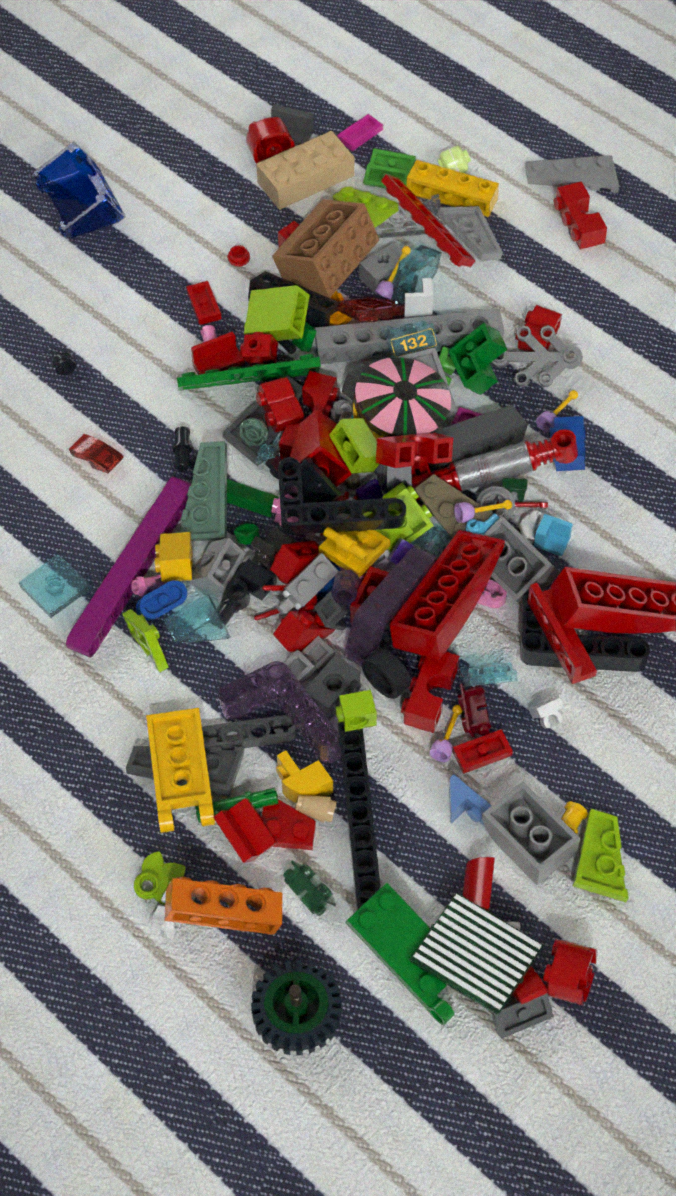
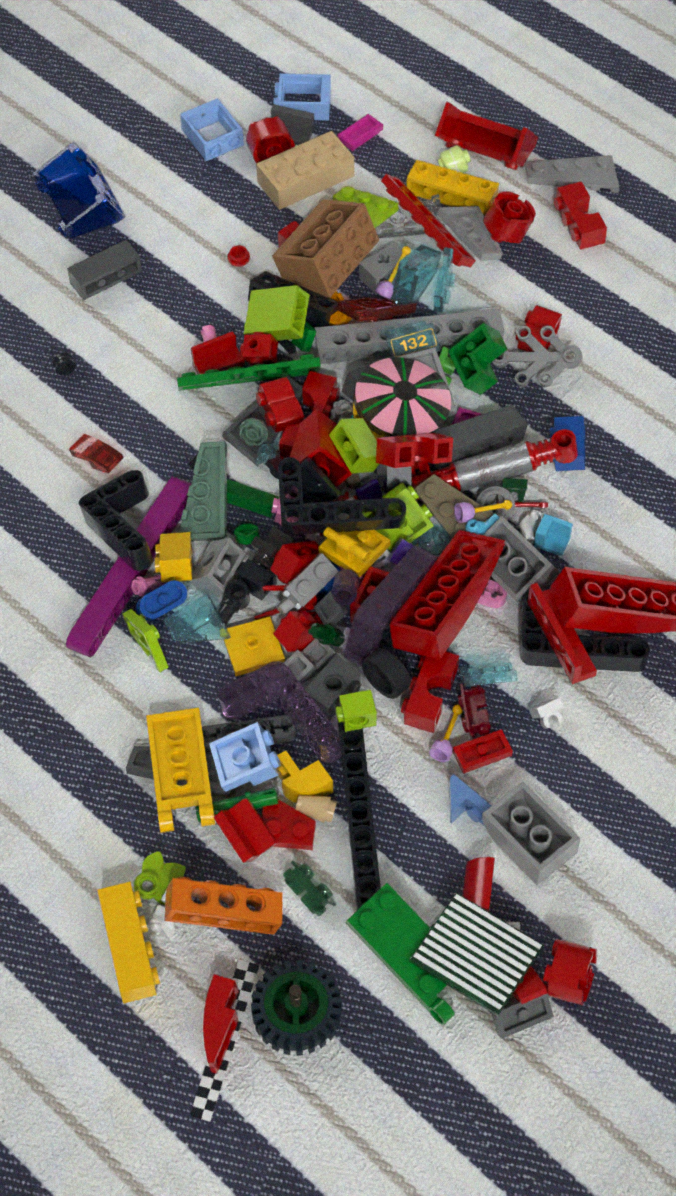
clear light blue plate [19,554,91,618] -> none
black axle [172,426,192,472] -> none
red plate [186,281,222,325] -> none
bright green slope [363,149,416,189] -> none
white panel [404,278,433,318] -> none
lavender hinge [536,390,578,432] -> none
yellow bush [561,801,588,835] -> none
lime wing [572,809,629,903] -> none
none -> dark grey brick [67,240,142,301]
none -> black beam [79,470,153,571]
none -> yellow brick [97,882,160,1004]
none -> light blue window [180,98,244,161]
none -> sticker [190,960,260,1121]
none -> red slope [203,974,239,1074]
none -> light blue plate [209,722,281,792]
none -> yellow plate [221,617,285,677]
none -> light blue window [274,74,331,120]
none -> dark green axle [308,623,345,647]
none -> clear light blue wing [434,247,456,313]
none -> red windscreen [435,102,539,171]
none -> red brick [483,192,536,244]

